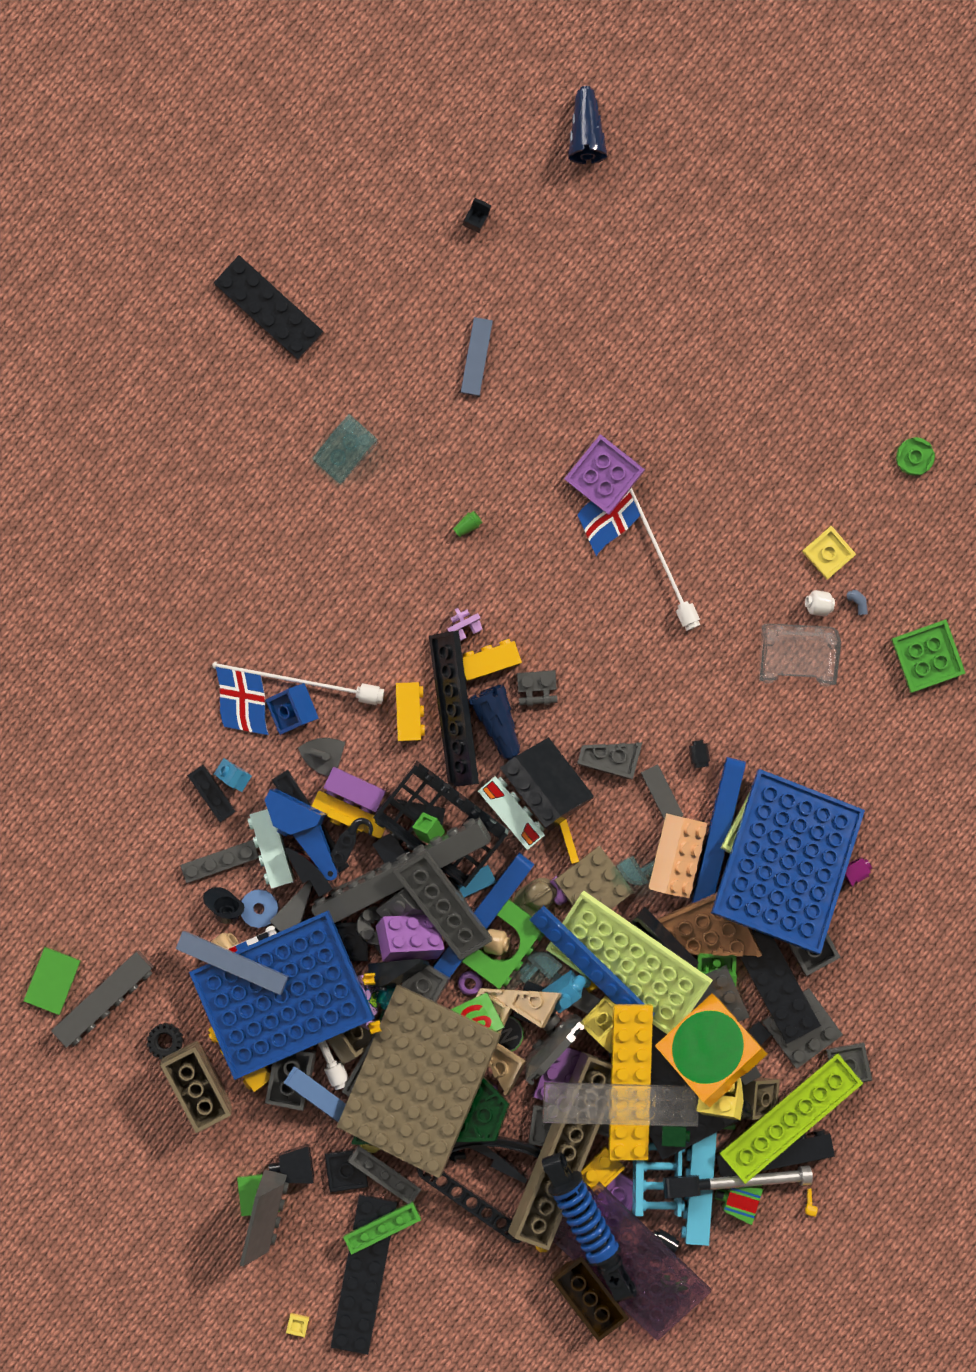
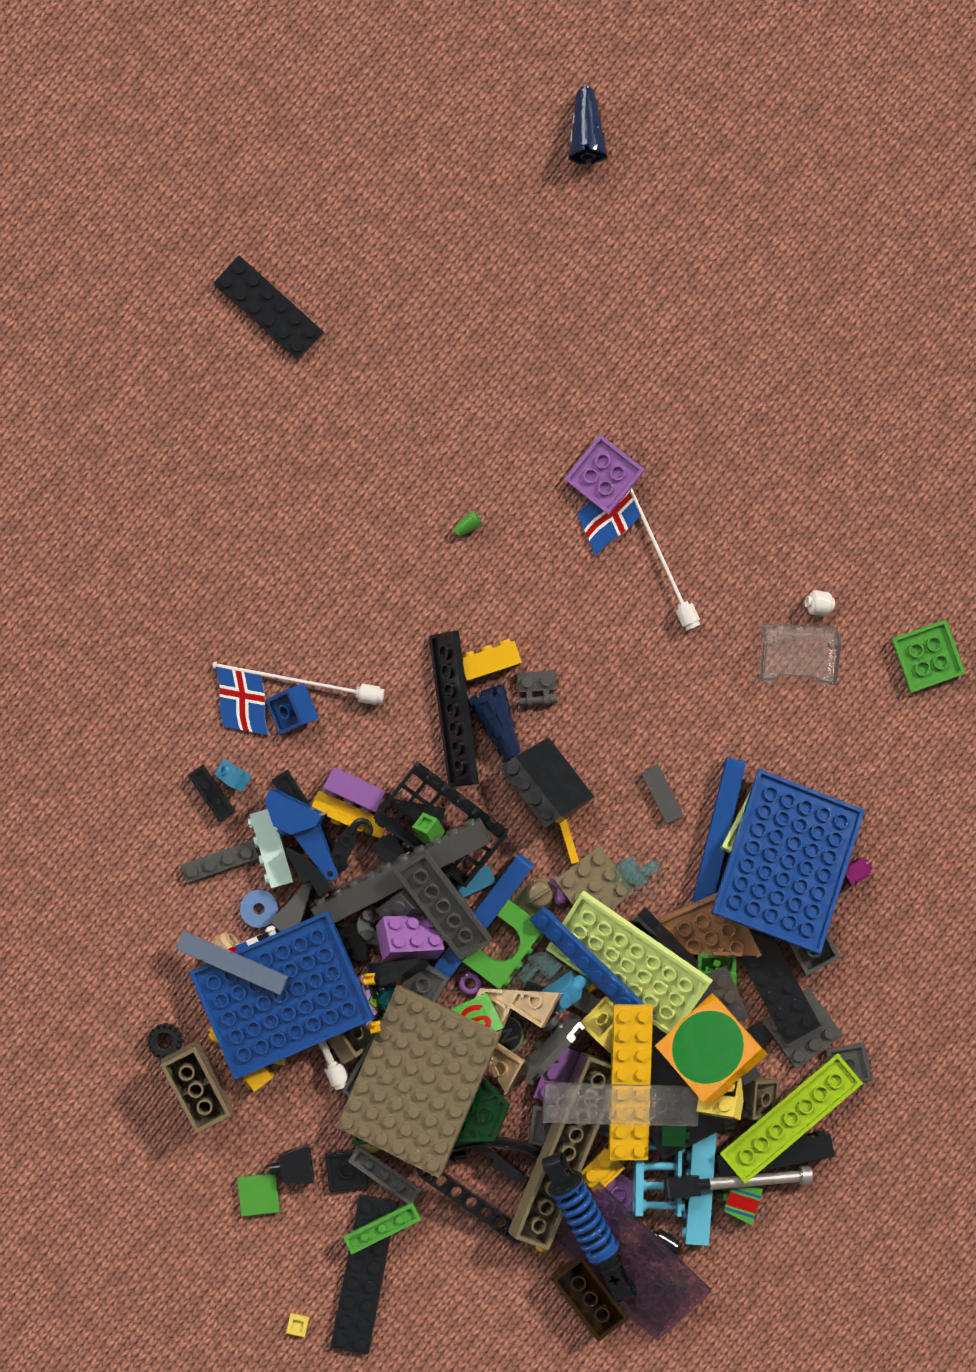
bright green tile [24,947,81,1015] -> none
dark grey brick [51,950,154,1048] -> none
black piece [203,887,245,925] -> none
dark grey slope [240,1170,289,1267] -> none
dark grey slope [265,1049,317,1111] -> none
medium blue tile [284,1067,346,1122] -> none
dark grey shield [298,738,346,777] -> none
clear light blue slope [312,414,379,485] -> none
yellow brick [396,682,425,741] -> none
lavender hips [447,608,482,640] -> none
sand blue tile [461,317,493,396] -> none
black bracket [462,198,491,233] -> none
light aqua brick [478,776,545,850] -> none
tan head [483,929,510,956] -> none
dark grey wing [577,742,643,780] -> none
light nougat brick [648,813,707,898] -> none
black brick [689,740,710,768] -> none
light yellow tile [802,526,856,580] -> none
yellow hand [805,1189,818,1217] -> none
sand blue arm [847,590,868,615] -> none
bright green tile [896,437,935,476] -> none

